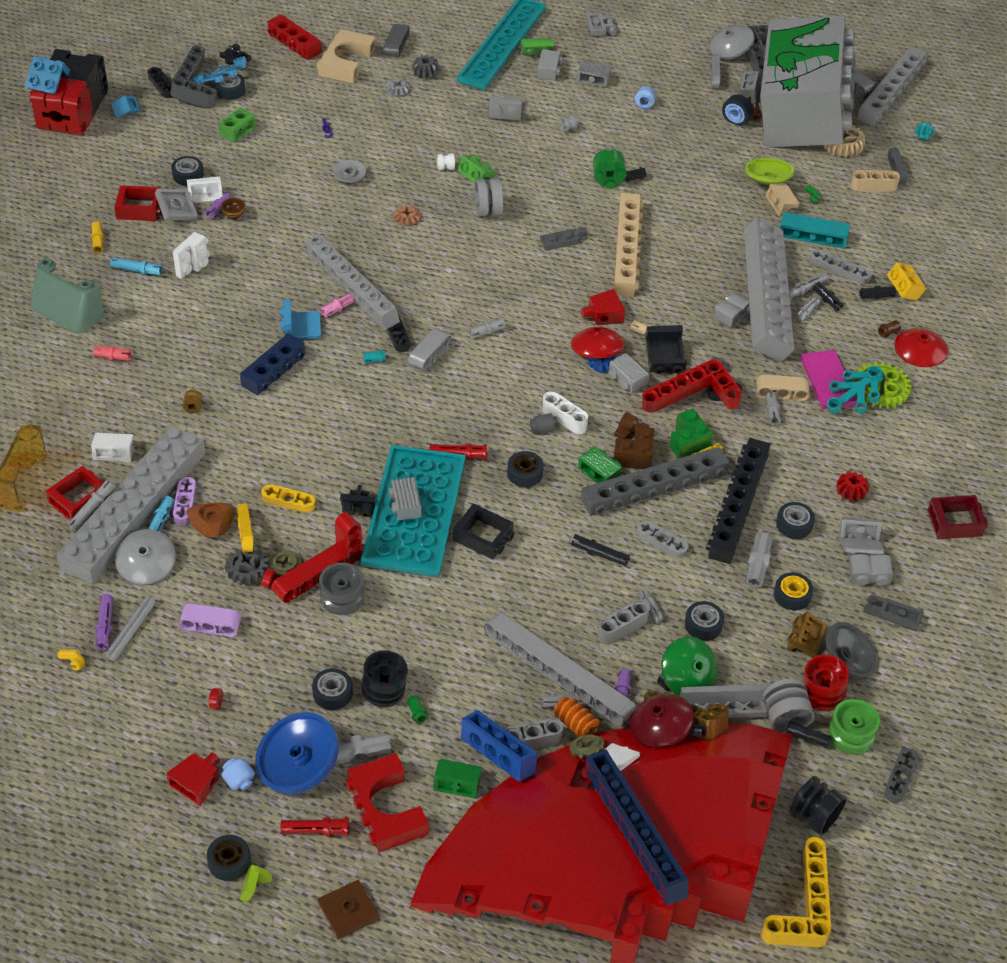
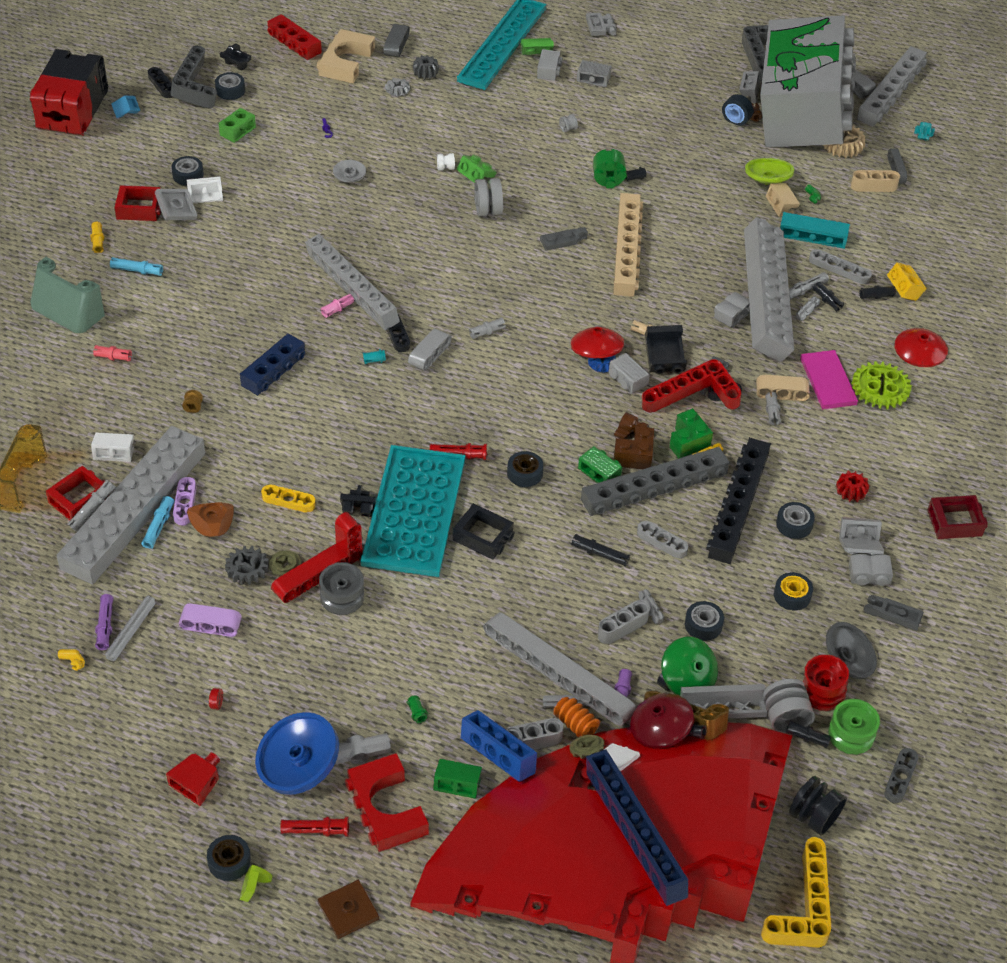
dark azure bracket [25,56,70,94] -> none
light grey dish [115,529,176,585] -> none
white plate [173,232,210,279] -> none
dark azure plant [191,56,247,85] -> none
medium lavender pin [205,193,233,219] -> none
reddish brown piece [221,198,245,220] -> none
light blue head [222,757,255,791] -> none
yellow beam [237,503,253,552] -> none
red tile [262,568,277,590] -> none
dark azure bracket [280,300,321,339] -> none
wheel [312,668,353,710] -> none
black wheel [361,650,408,707] -> none
light grey brick [388,477,421,520] -> none
nougat gear [394,205,421,225] -> none
light grey bracket [489,96,522,120] -> none
dark grey brick [530,413,558,434] -> none
white beam [542,392,588,434] -> none
red torso [581,289,625,325] -> none
light blue head [635,86,656,109] -> none
light grey dish [710,25,754,60] -> none
light grey beam [710,56,720,89] -> none
light grey piece [746,532,772,588] -> none
pearl gold bracket [786,611,827,658] -> none
teal plant [827,366,884,414] -> none
reddish brown pin [878,320,901,337] -> none

